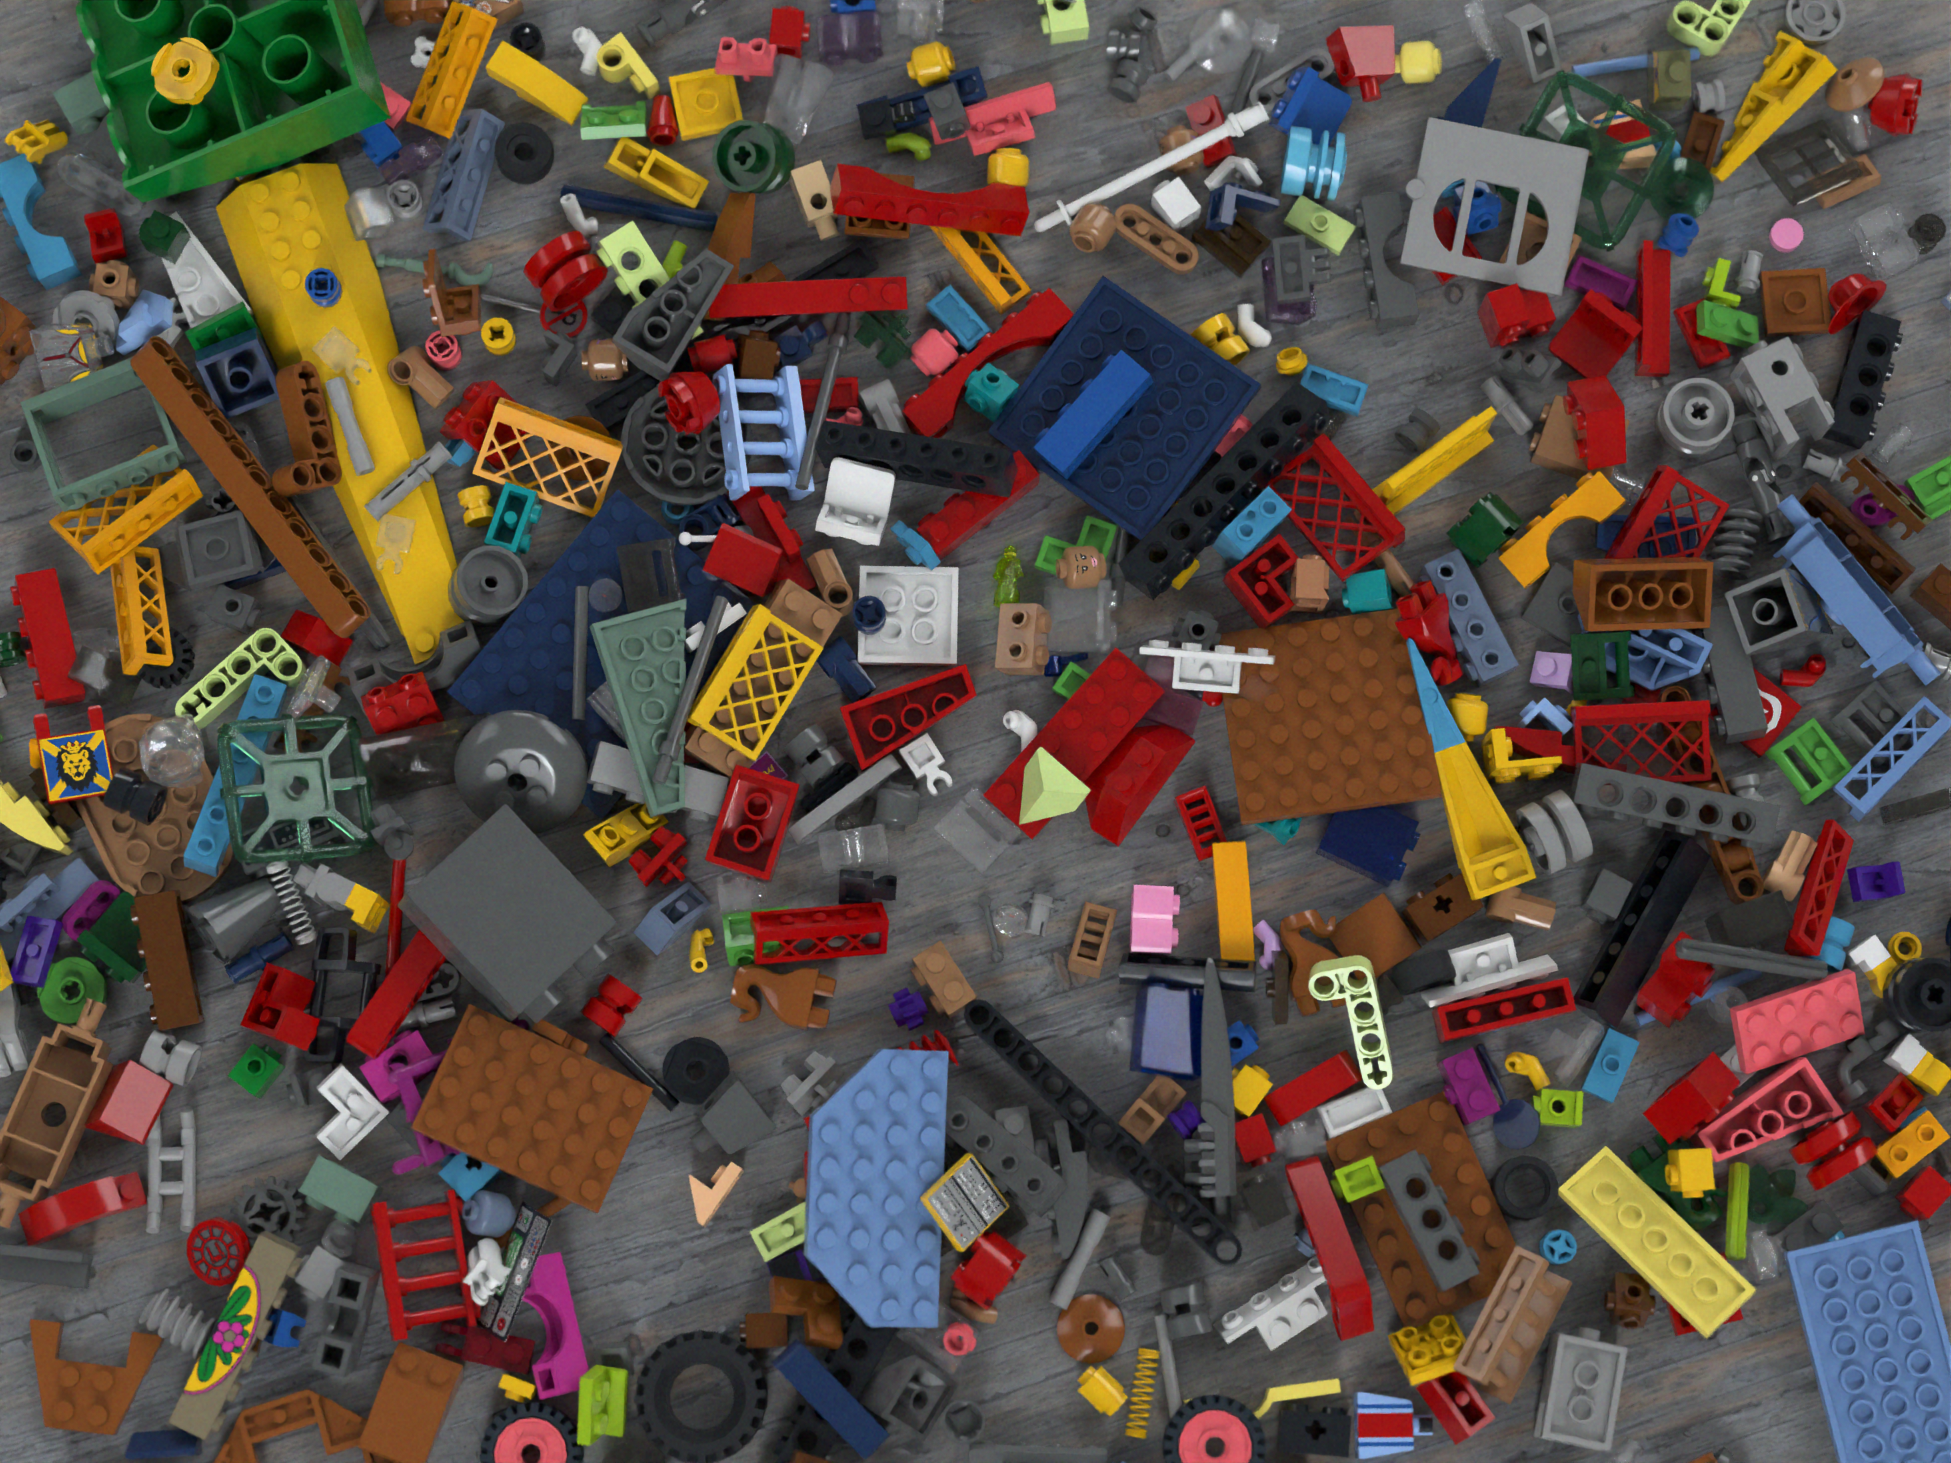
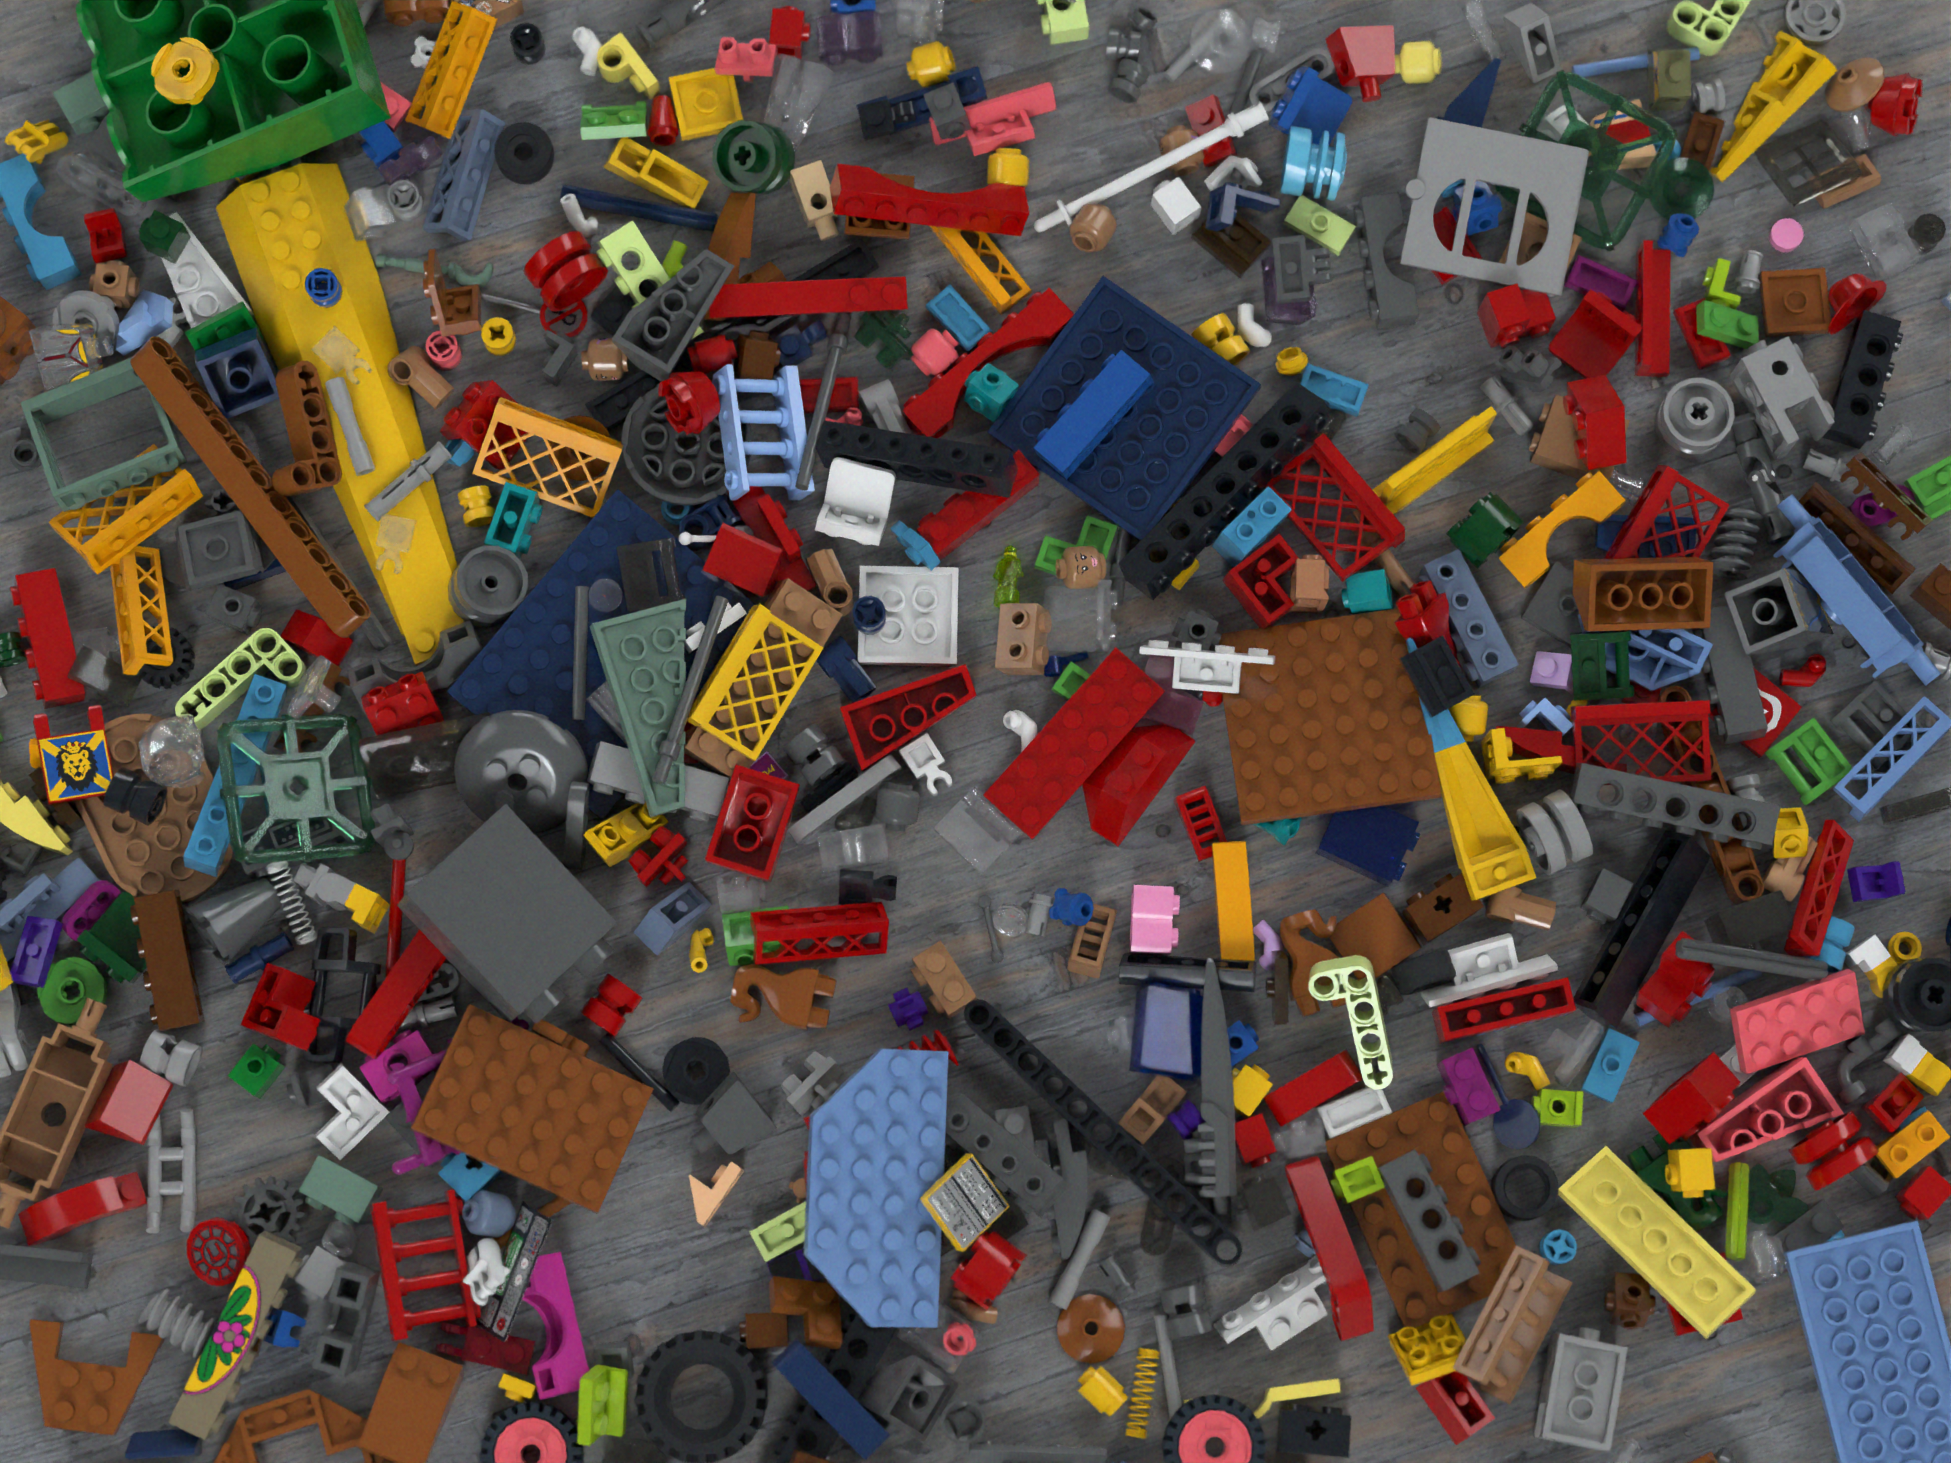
yellow slope [486,40,589,126] -> none
lime arm [885,132,931,161] -> none
yellowish green slope [1019,746,1091,825] -> none
medium nougat plate [1114,204,1199,275] -> none
torso [1353,1392,1433,1459] -> none
none -> dark grey beam [564,781,590,870]
none -> blue brick [1049,888,1094,926]
none -> black plate [1399,635,1474,718]
none -> yellow bracket [1772,807,1809,859]

